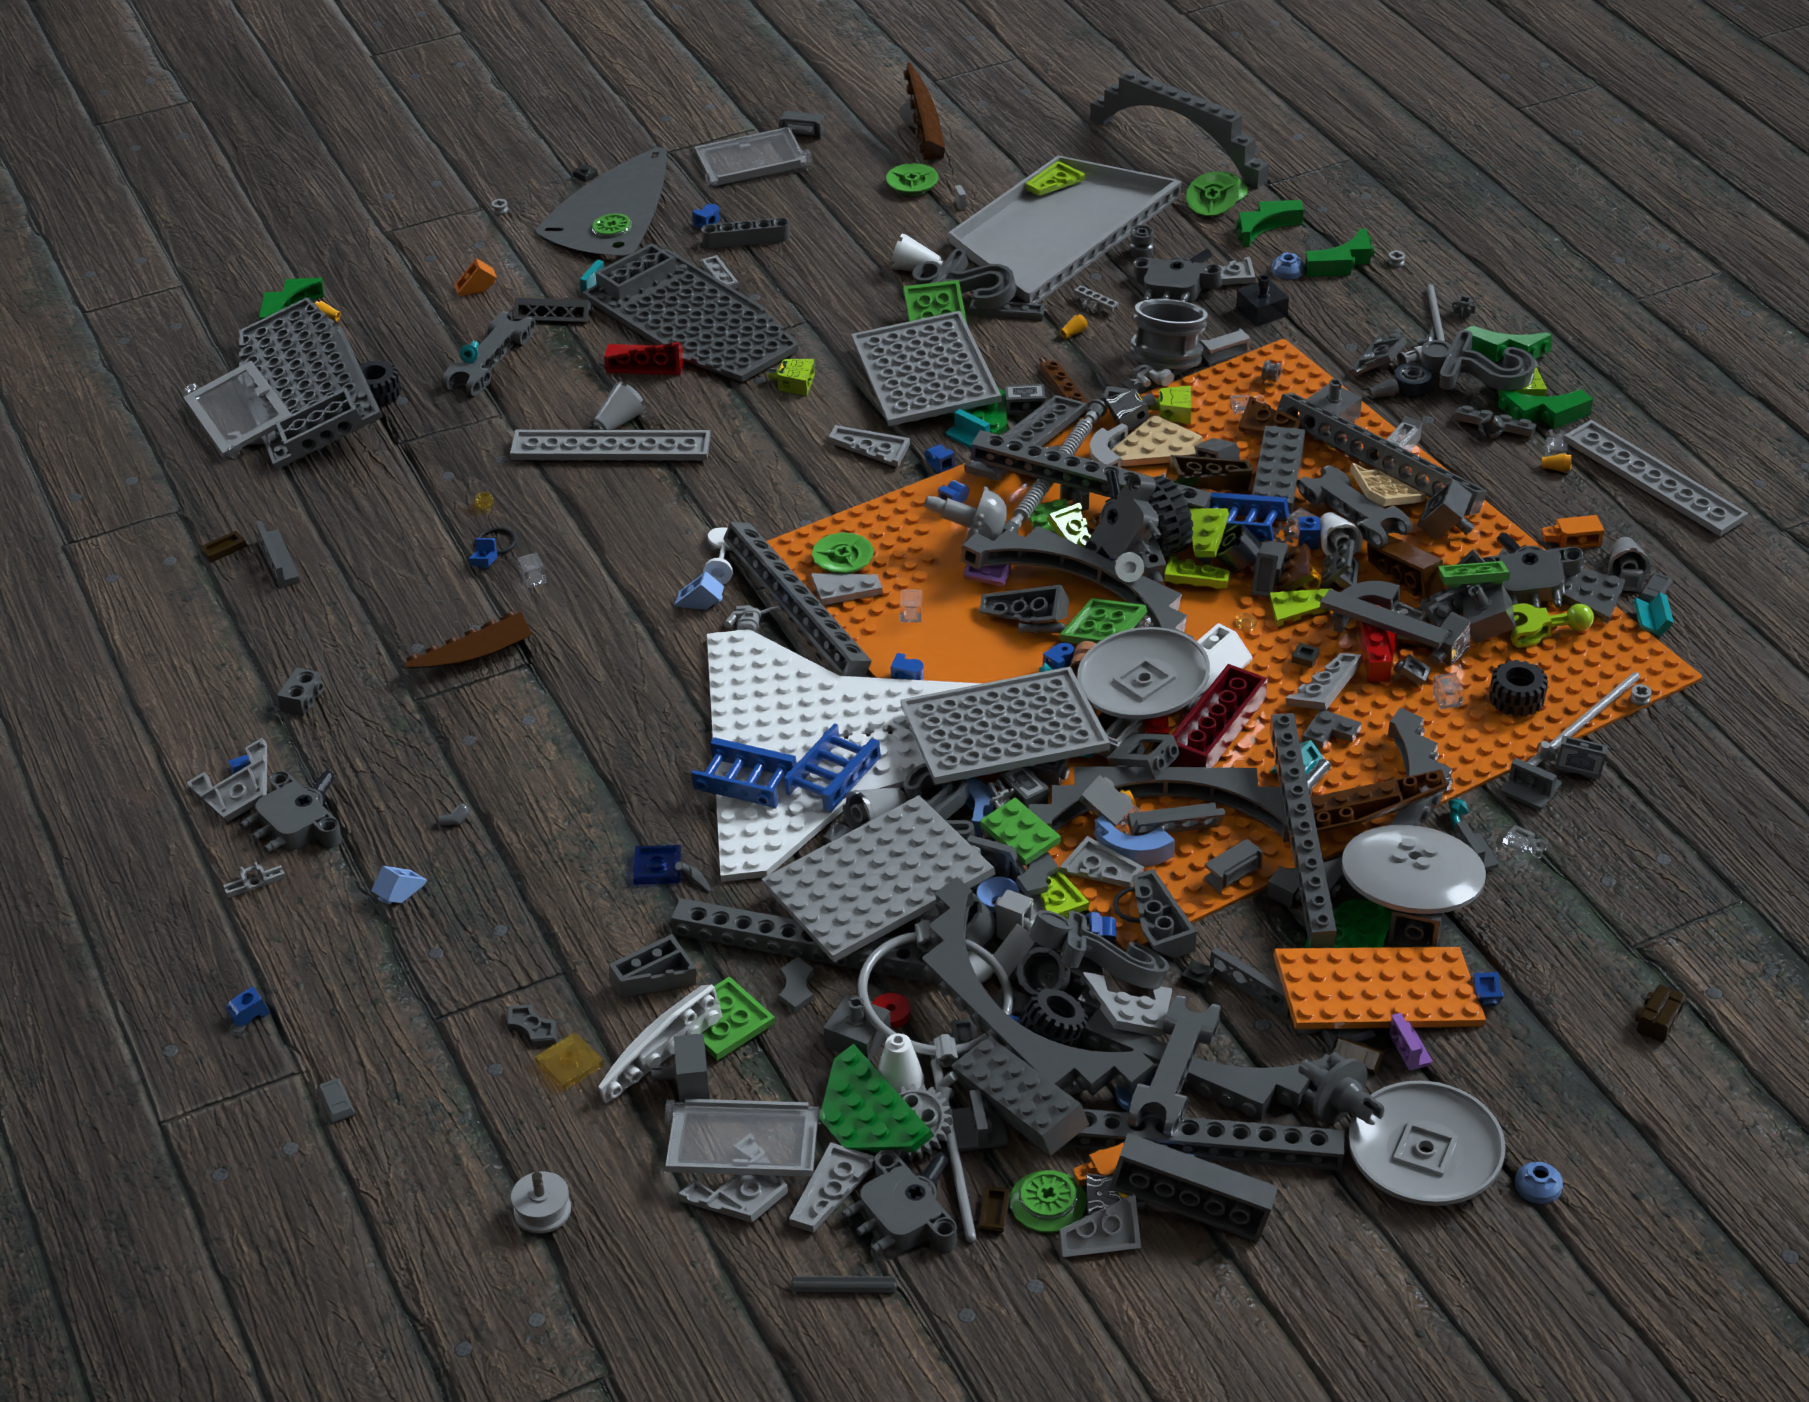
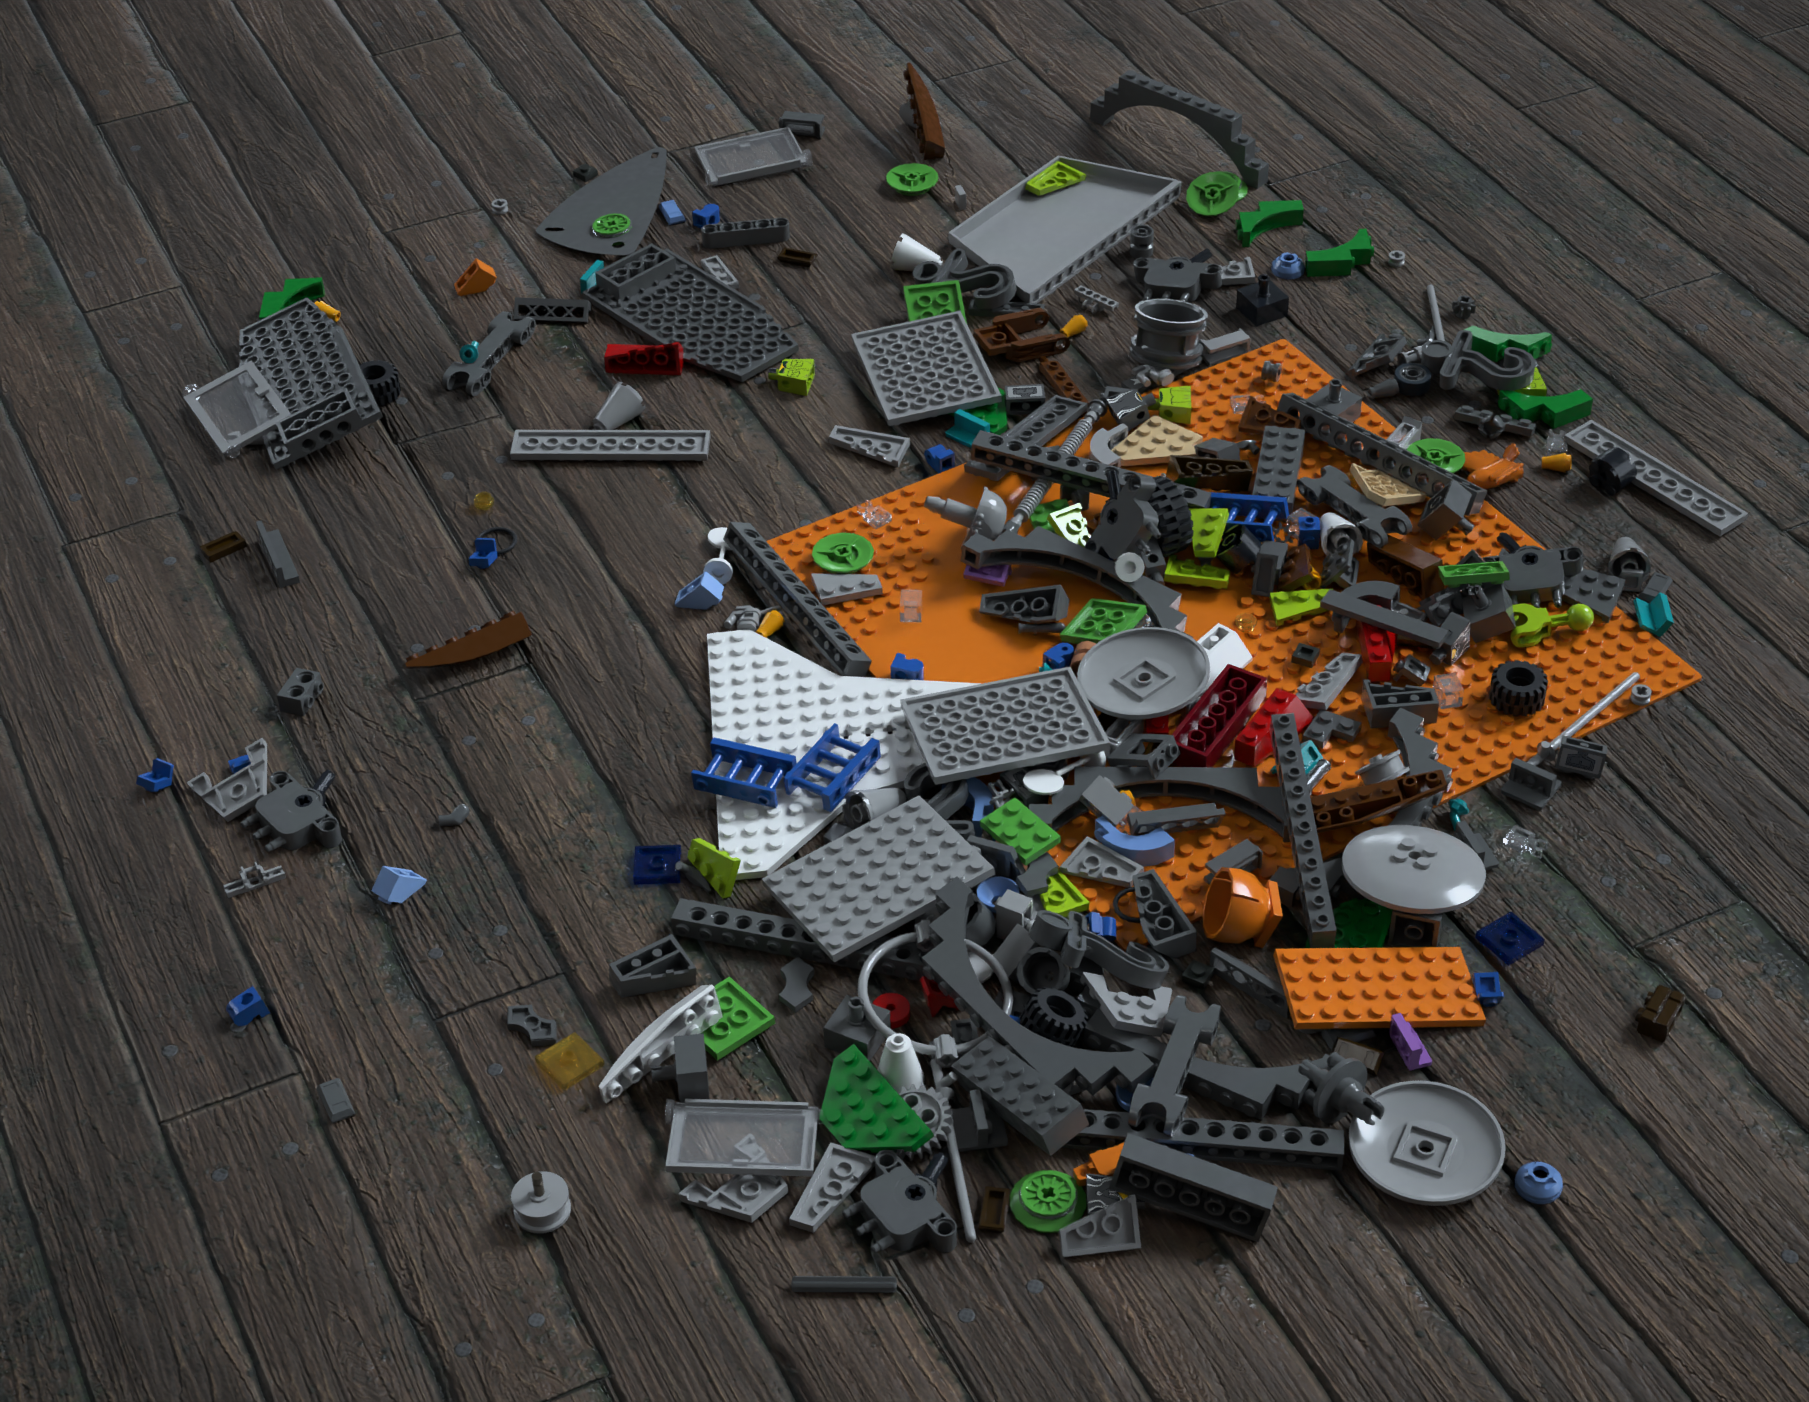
clear brick [517,552,547,588] -> none
blue leg [938,480,969,503] -> none
orange hinge [1541,515,1604,548] -> none
none -> blue bracket [136,758,174,792]
none -> medium blue tile [658,200,686,225]
none -> lime wing [687,838,741,898]
none -> light orange cone [755,610,785,638]
none -> dark brown tile [777,247,818,267]
none -> clear plate [857,500,892,529]
none -> red slope [920,976,958,1017]
none -> reddish brown plate [973,308,1070,362]
none -> white piece [1023,751,1106,795]
none -> orange plate [1203,867,1283,948]
none -> red wedge [1234,688,1314,767]
none -> dark grey bar [1237,440,1260,455]
none -> light grey wheel [1354,749,1410,785]
none -> dark grey wedge [1361,679,1439,728]
none -> bright green piece [1407,438,1465,477]
none -> orange animal [1461,443,1524,489]
none -> clear blue tile [1475,912,1545,966]
none -> black brick [1589,447,1637,496]

